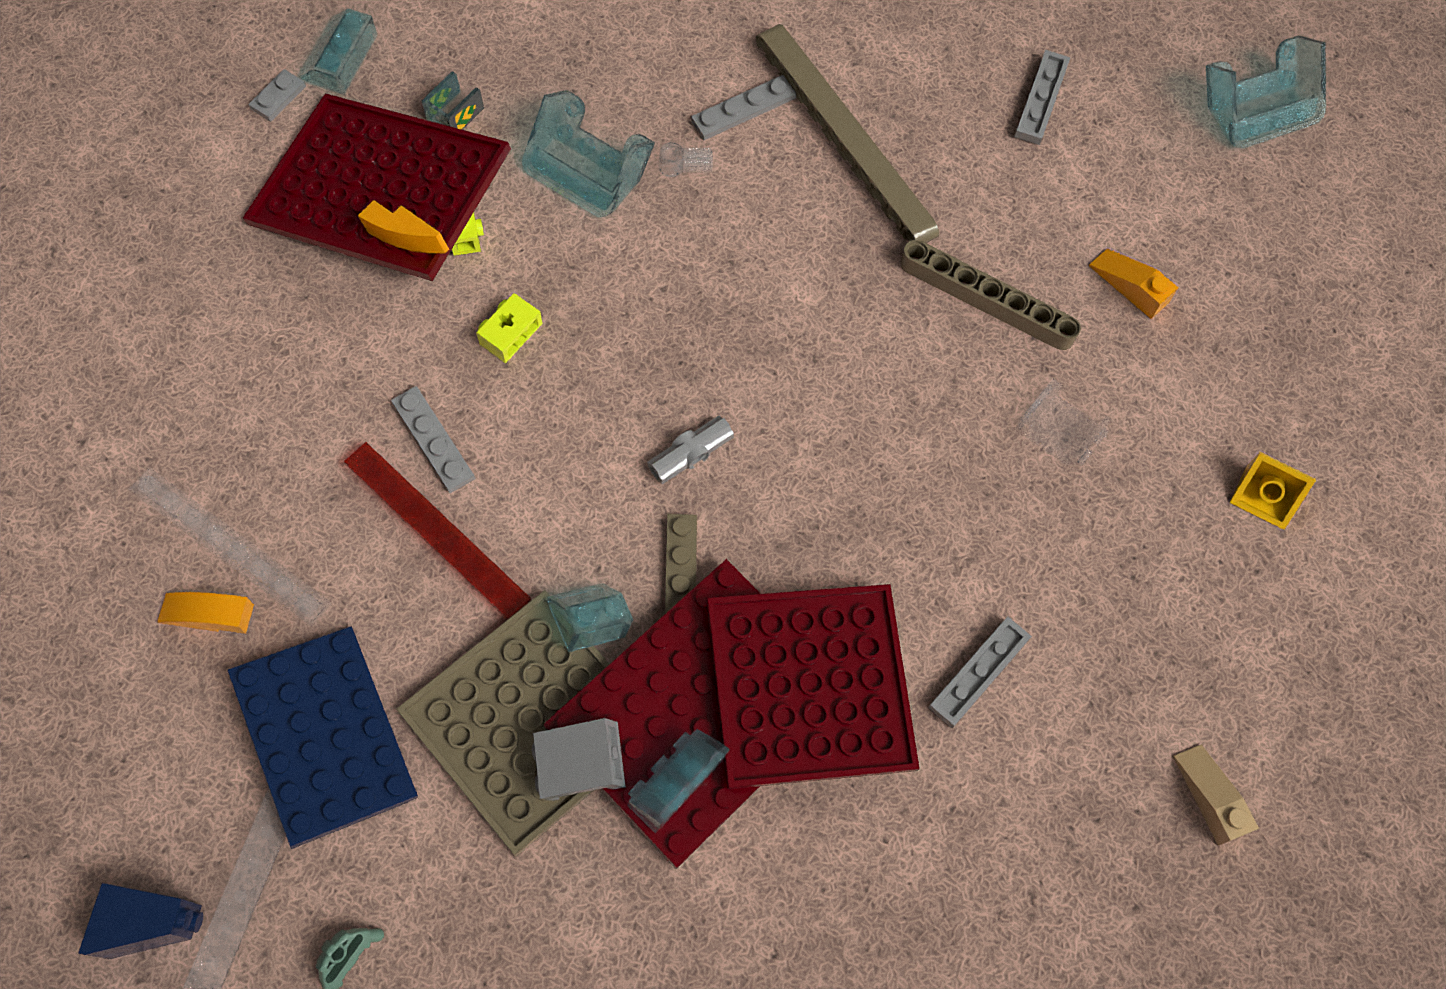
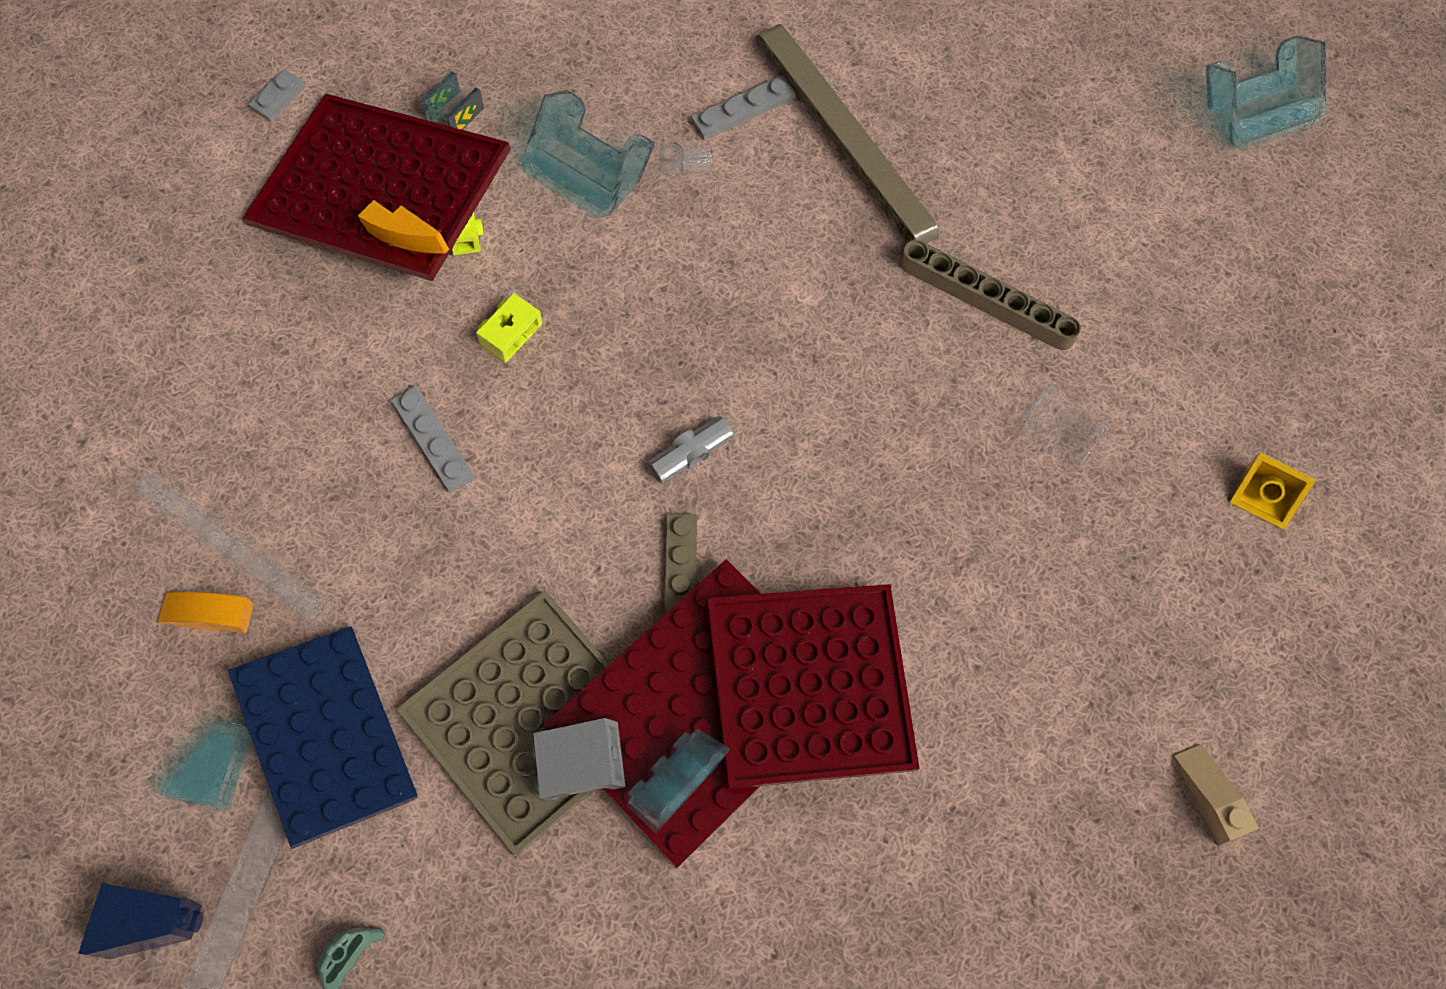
clear light blue slope [297,8,378,95] -> none
clear red plate [344,442,532,620] -> none
clear light blue slope [546,583,634,652] -> none
light grey plate [928,616,1032,728] -> none
light grey plate [1014,50,1071,145] -> none
light orange slope [1089,248,1179,319] -> none
none -> clear light blue slope [157,721,252,812]

